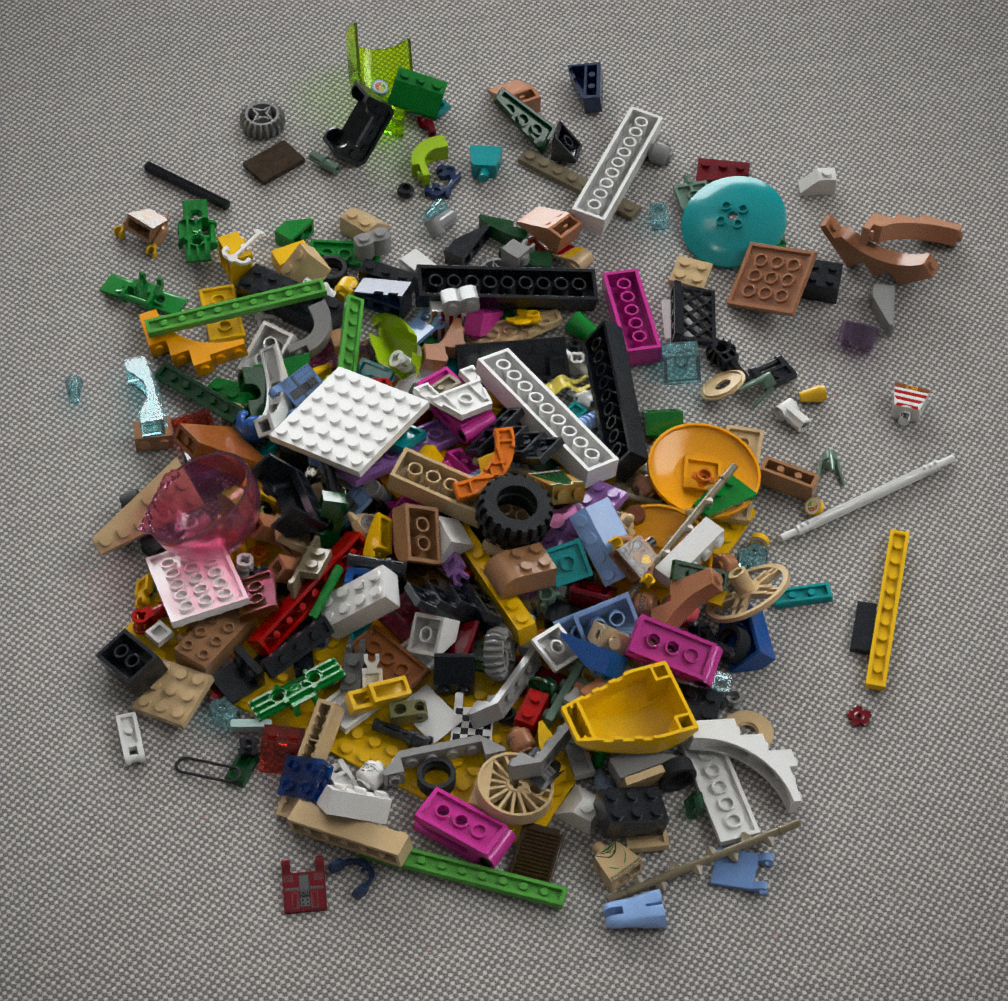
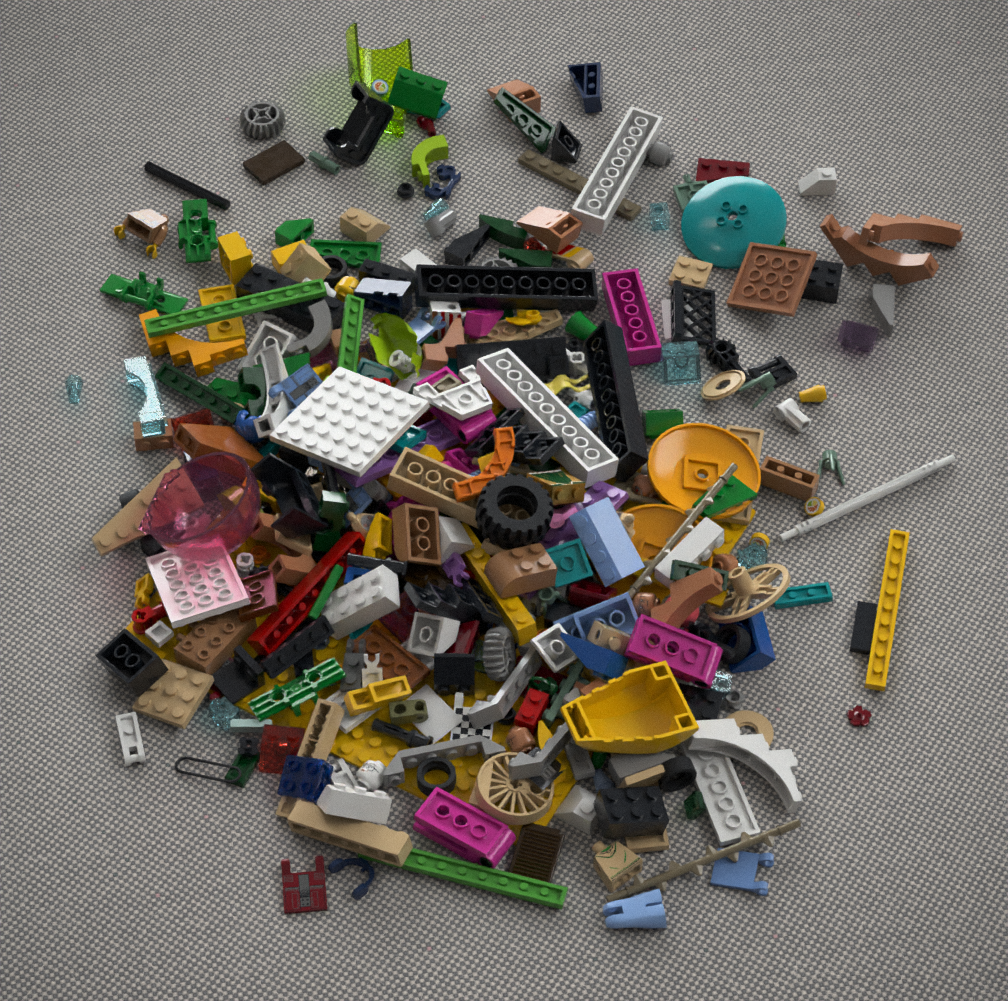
white piece [222,229,266,266] -> none
dark tan bracket [287,535,332,598] -> none
light grey brick [353,227,391,261] -> none
light grey brick [440,285,480,316] -> none
teal torso [470,145,503,182] -> none
light grey brick [501,239,535,267] -> none
torso [607,535,657,589] -> none
copper tile [626,505,645,526] -> none
orange plate [692,468,715,488] -> none
torso [892,382,930,426] -> none

